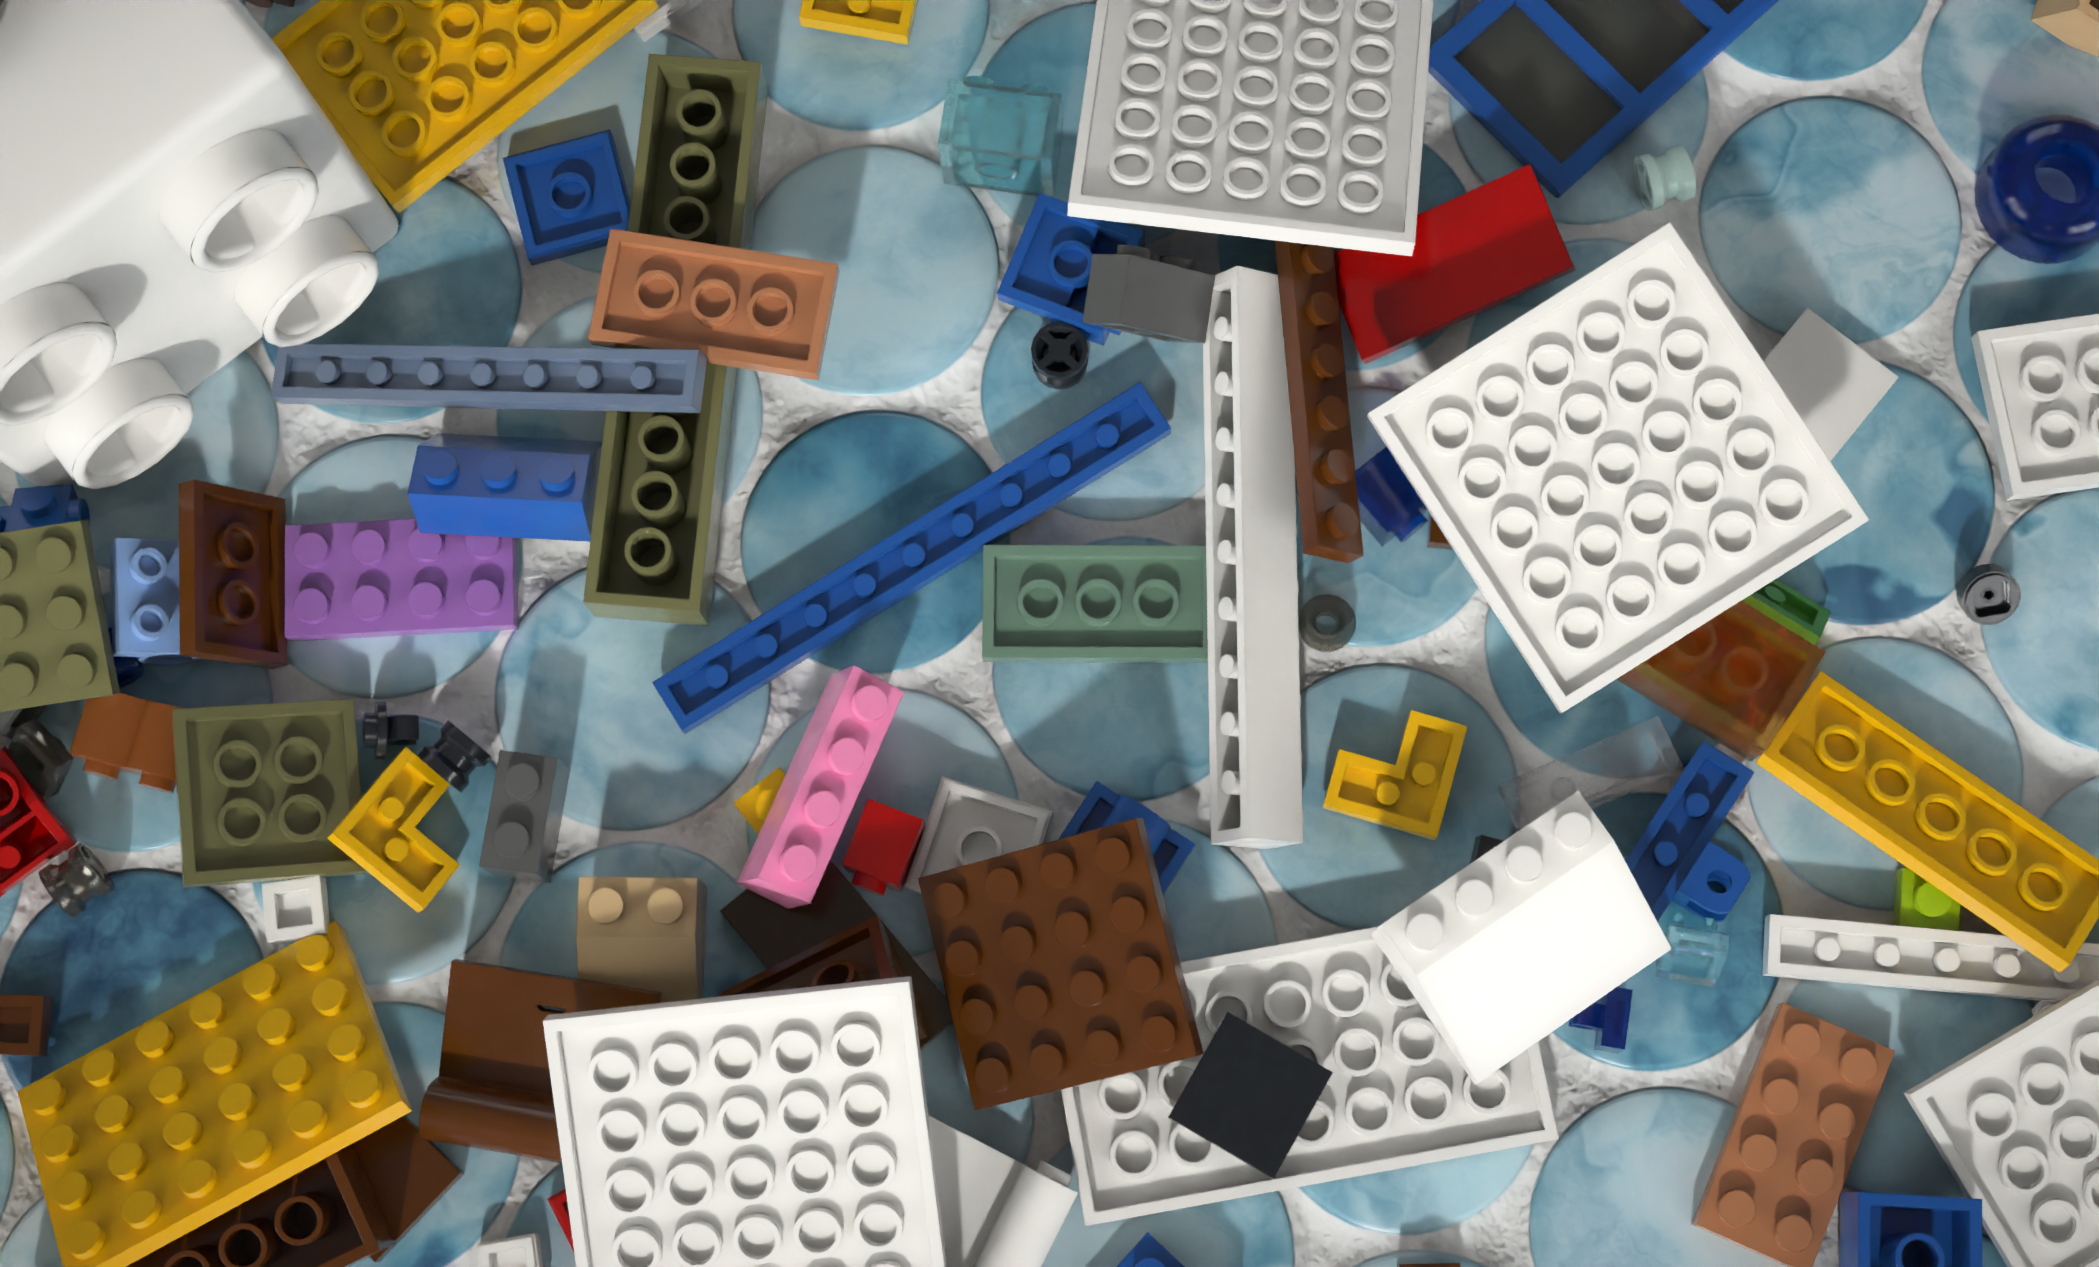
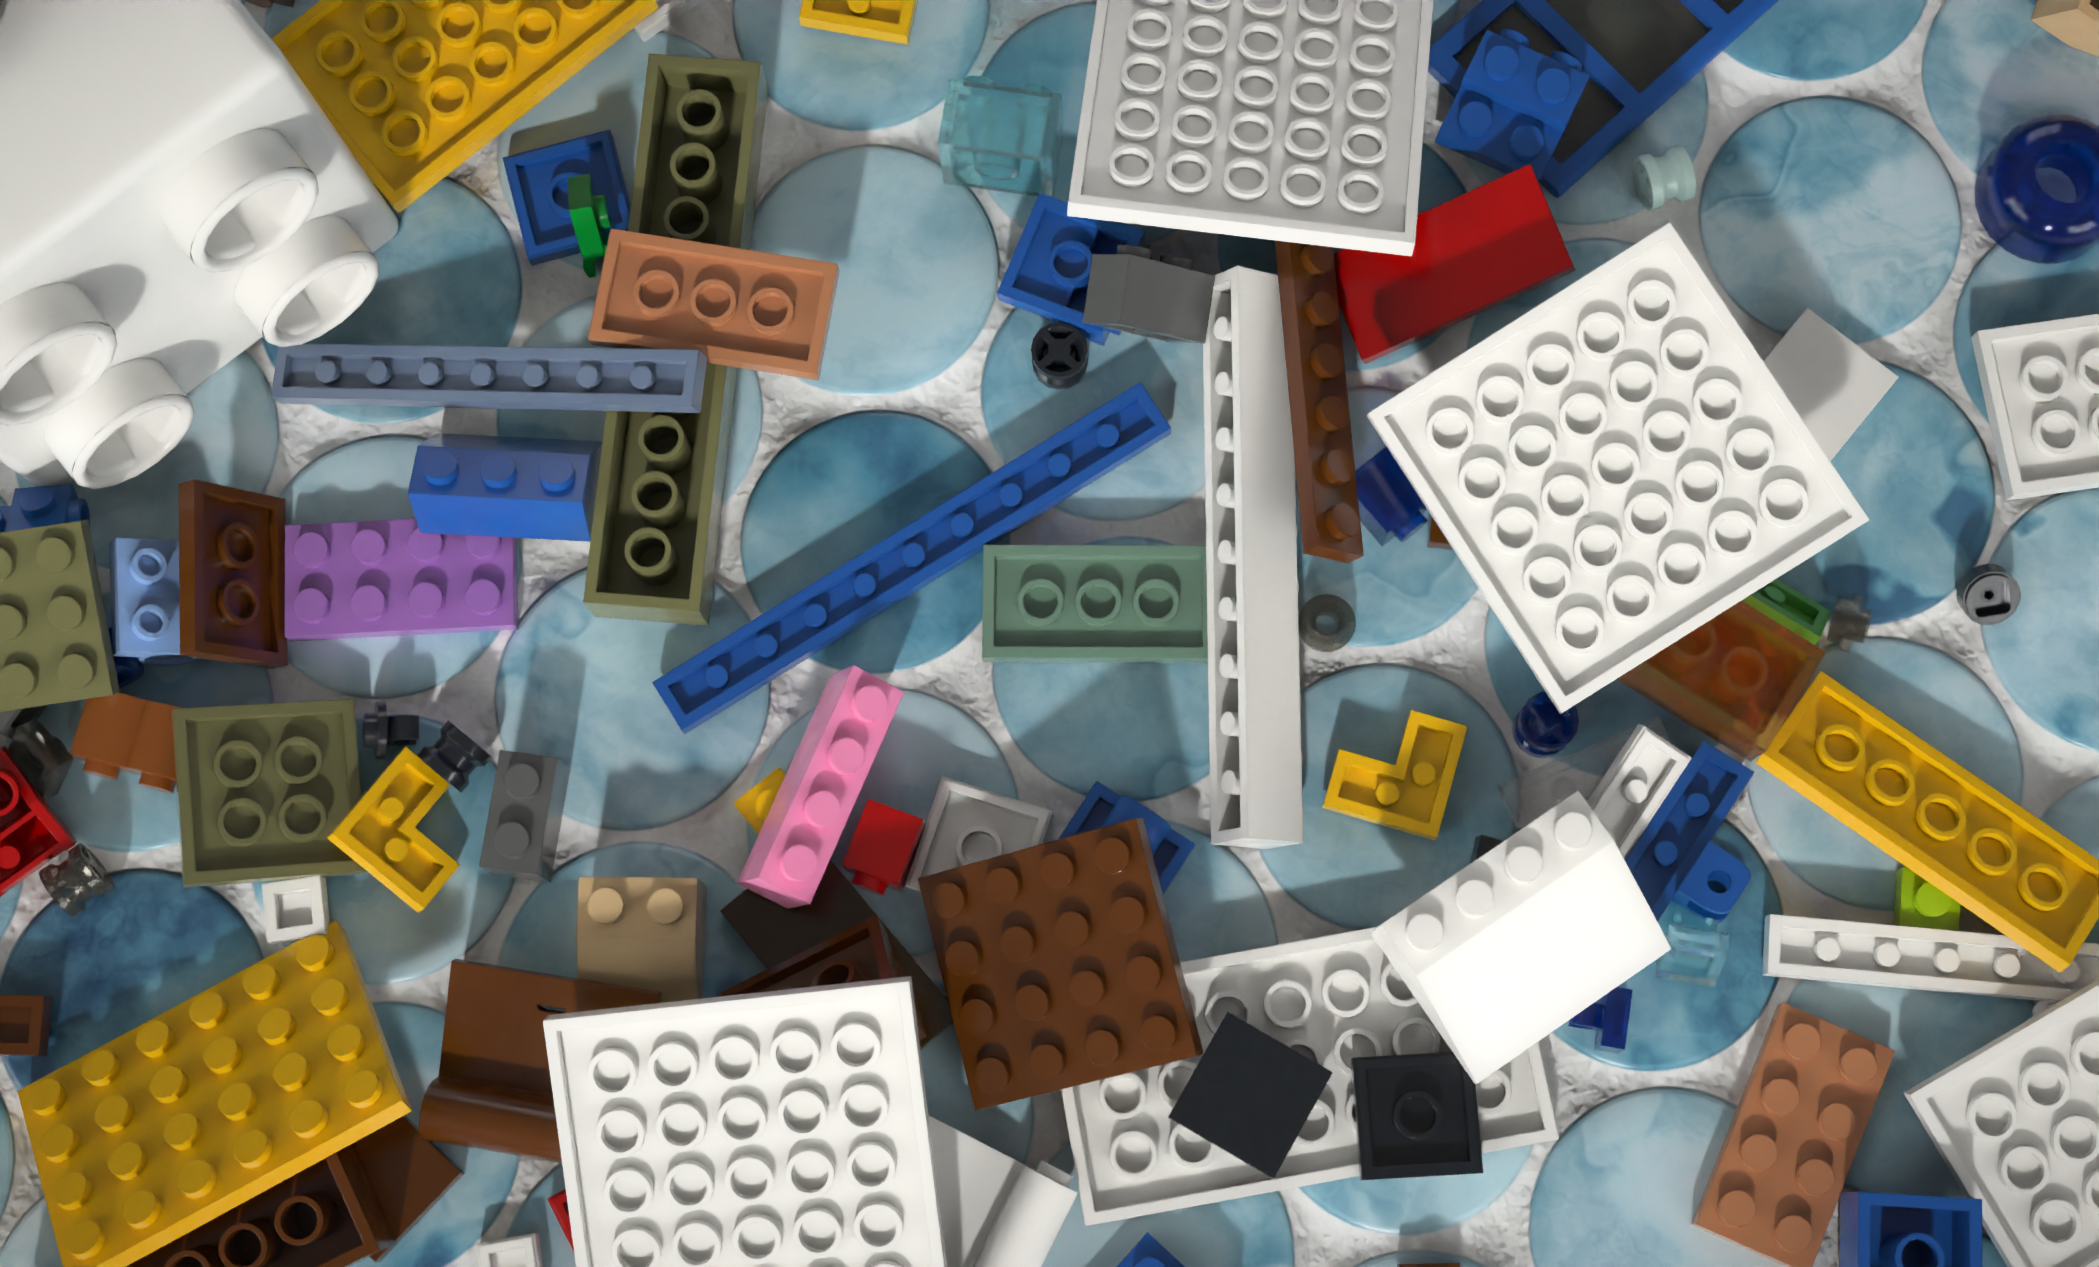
none -> green plate [568,174,612,278]
none -> black tile [1351,1052,1483,1181]
none -> blue plate [1435,29,1590,183]
none -> clear blue wheel [1512,692,1579,758]
none -> white tile [1587,724,1692,860]
none -> clear smoke plate [1827,594,1873,652]

